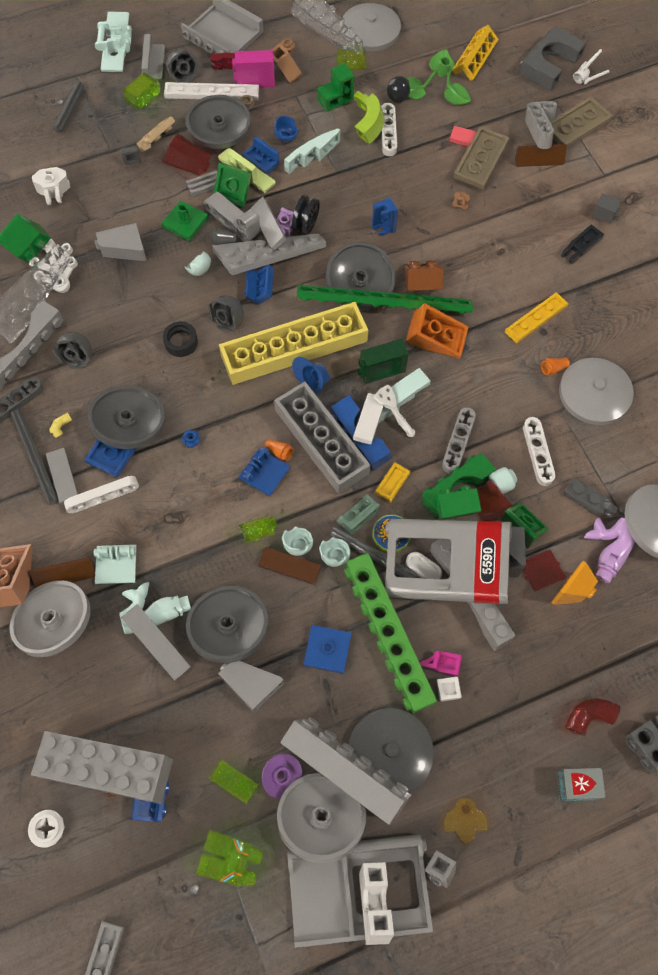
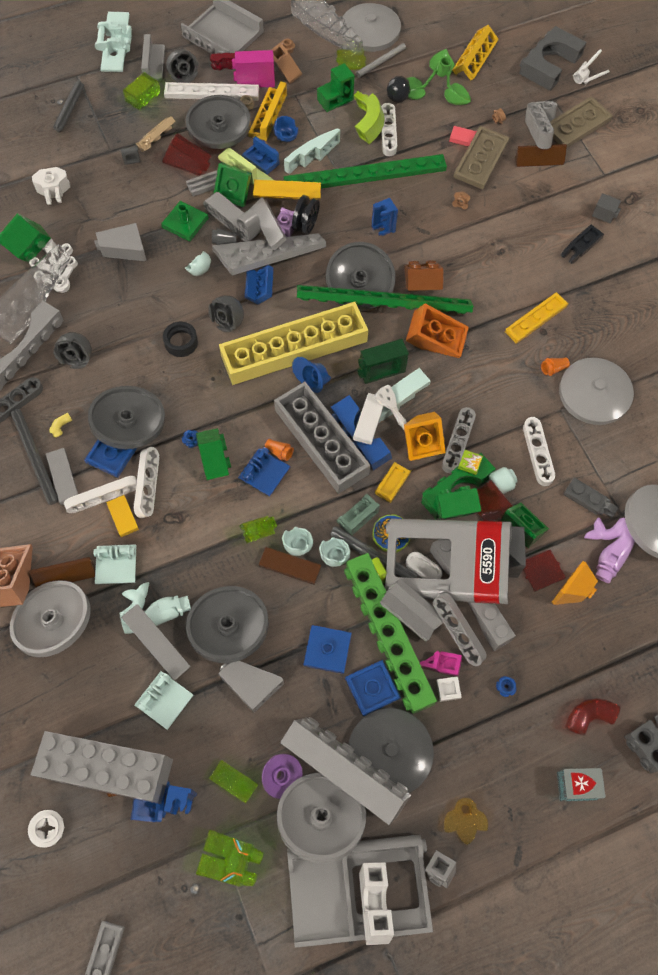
none -> yellow tile [106,495,139,537]
none -> white beam [134,447,159,518]
none -> light aqua hinge [135,671,193,730]
none -> blue hinge [164,785,197,815]
none -> green brick [196,428,231,480]
none -> yellow fence [248,81,287,141]
none -> yellow fence [253,179,321,201]
none -> green plate [283,154,447,189]
none -> blue plate [345,660,401,716]
none -> light grey bar [356,43,406,78]
none -> lime tile [372,557,387,584]
none -> light grey panel [380,579,443,641]
none -> light orange slope [404,412,446,461]
none -> light grey beam [433,593,486,666]
none -> tile [458,450,483,475]
none -> medium nougat plate [492,108,506,125]
none -> blue plate [496,676,516,697]

